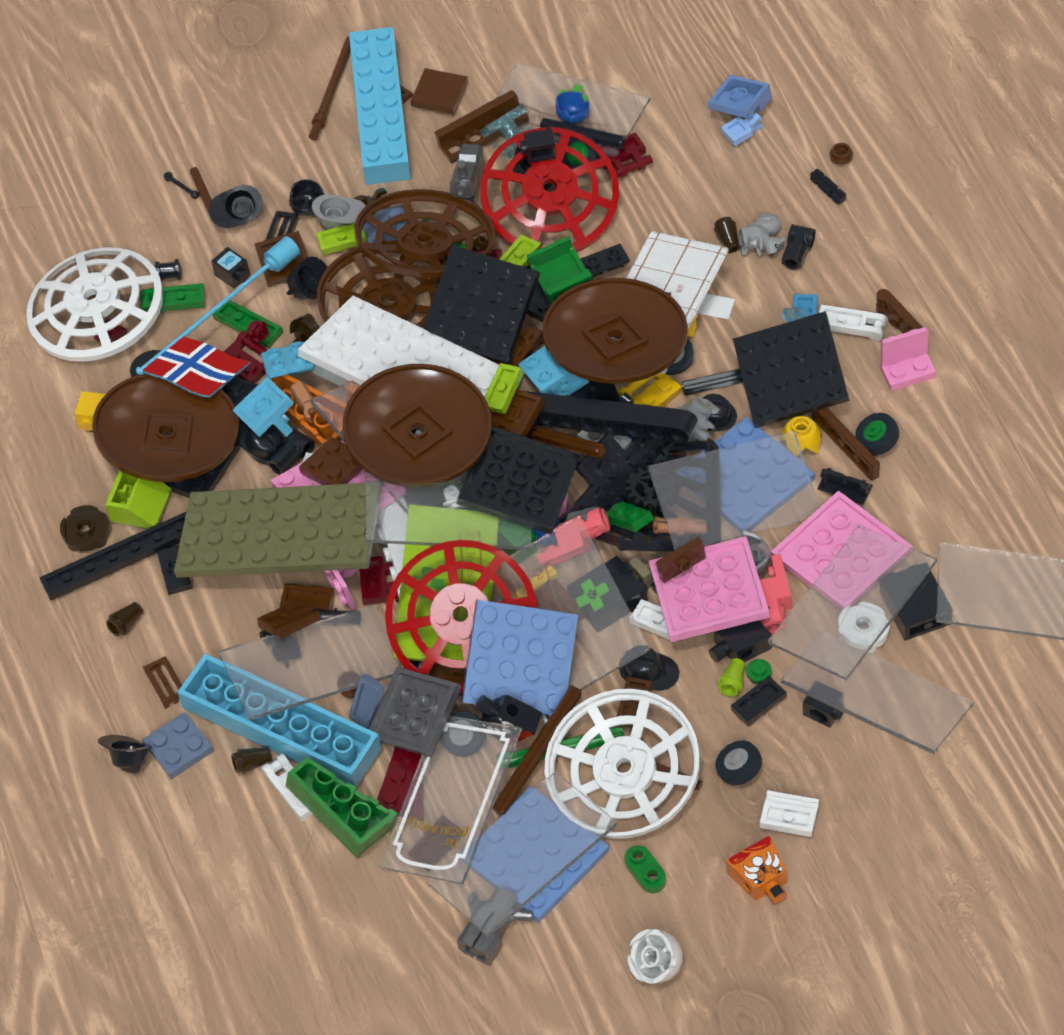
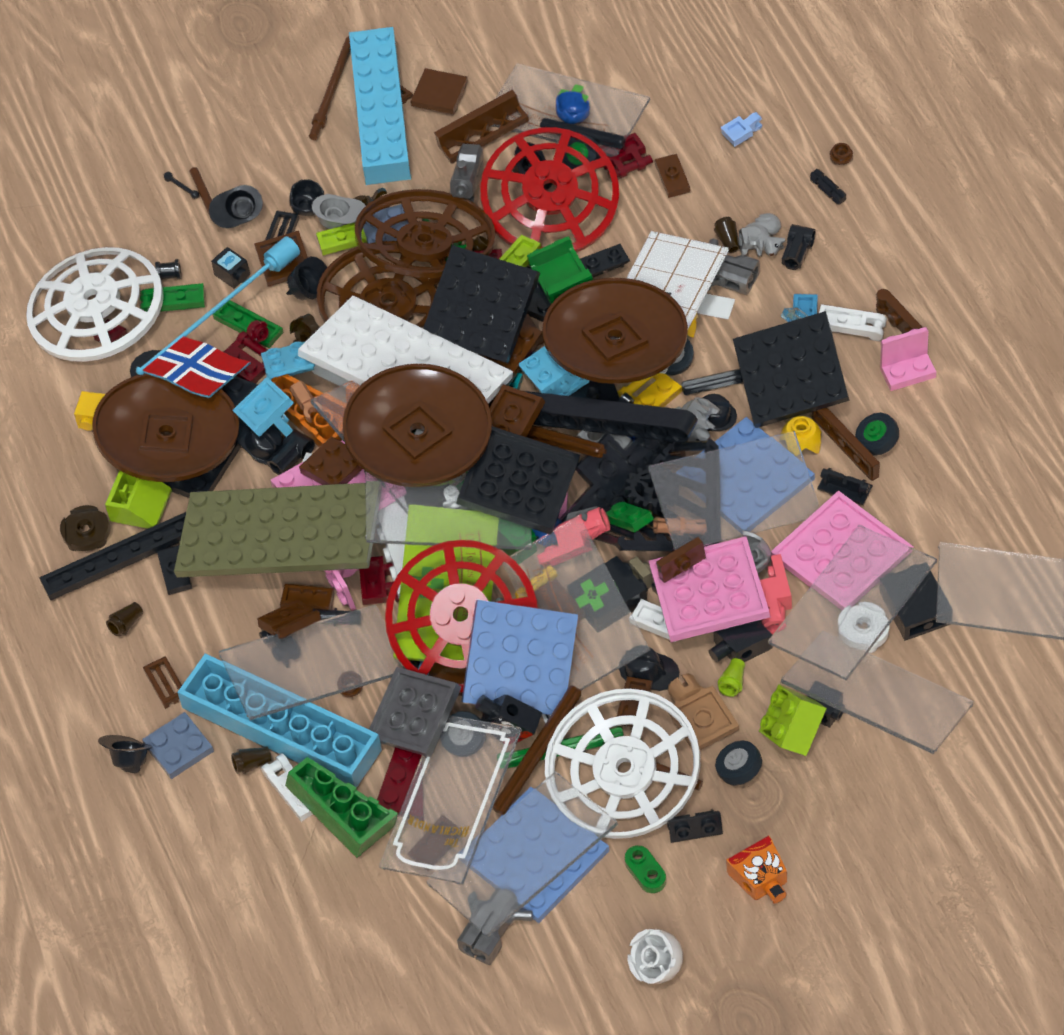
sand blue tile [349,673,385,729] -> none
clear light blue piece [480,104,532,159] -> none
lime plate [485,363,524,414] -> none
black window [520,125,555,163] -> none
medium blue plate [708,75,772,118] -> none
black plate [731,676,787,726] -> none
green plate [746,659,772,684] -> none
white plate [760,790,819,837] -> none
none -> reddish brown plate [655,154,690,198]
none -> black hinge [667,809,723,843]
none -> medium nougat plate [668,673,739,750]
none -> flat silver piece [708,239,760,295]
none -> lime slope [759,684,827,756]

